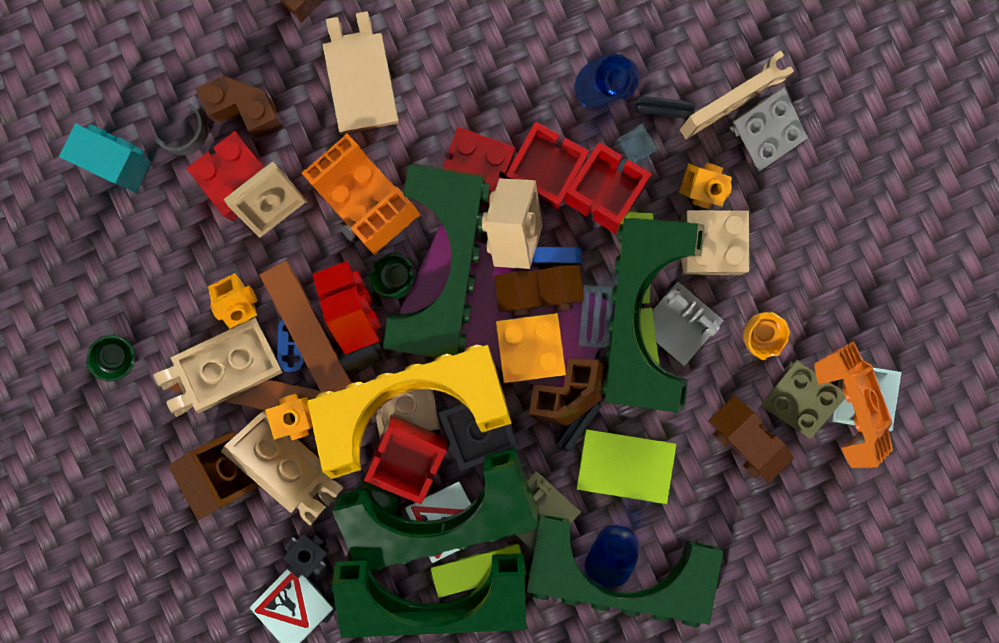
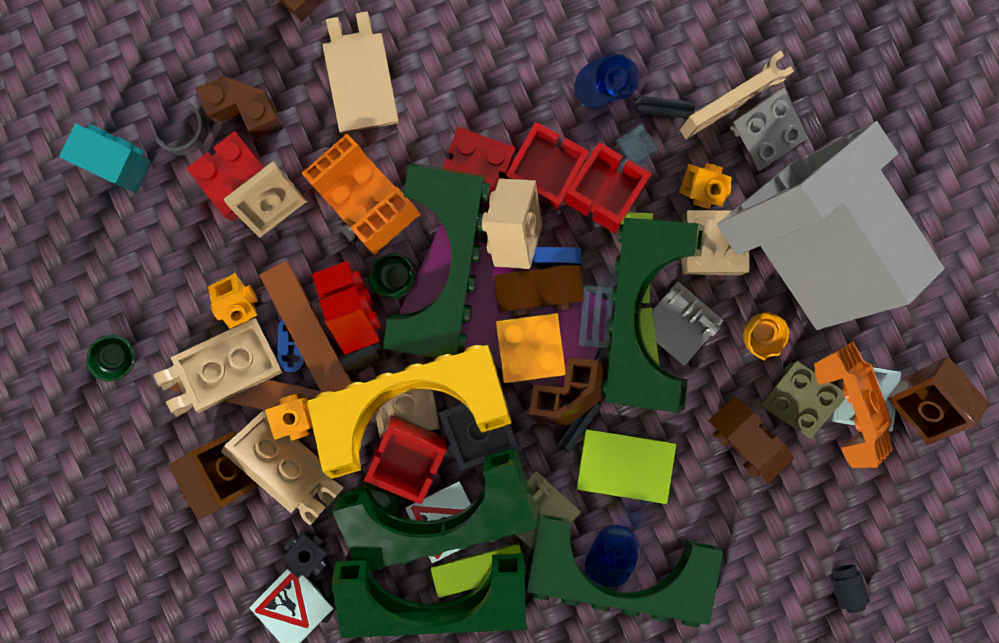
none -> light grey piece [717,121,945,330]
none -> black brick [830,564,870,613]
none -> reddish brown brick [887,356,990,445]

